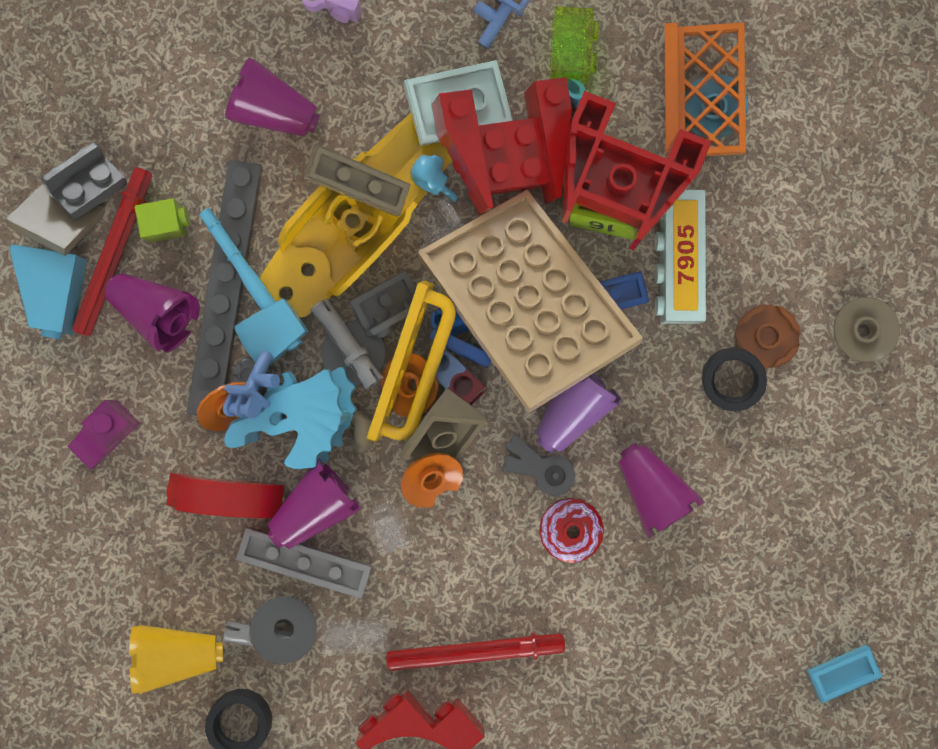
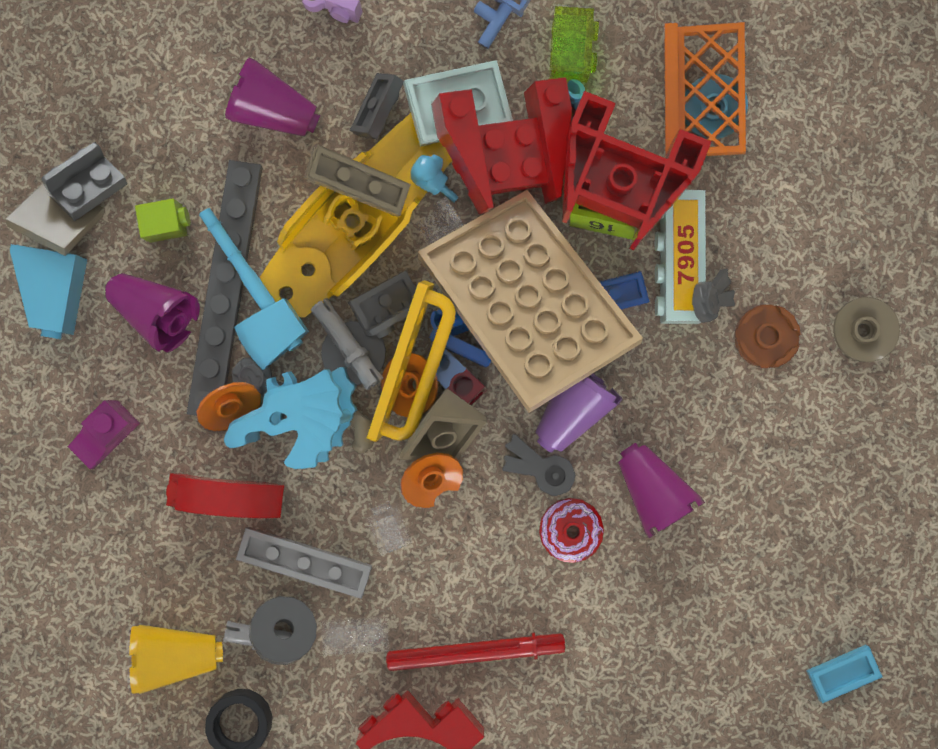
red axle [72,167,153,336] -> none
medium blue arm [223,351,280,418] -> none
magenta cone [267,458,362,549] -> none
black tyre [701,347,768,412] -> none
none -> dark grey plate [350,73,404,140]
none -> dark grey piece [692,268,735,323]

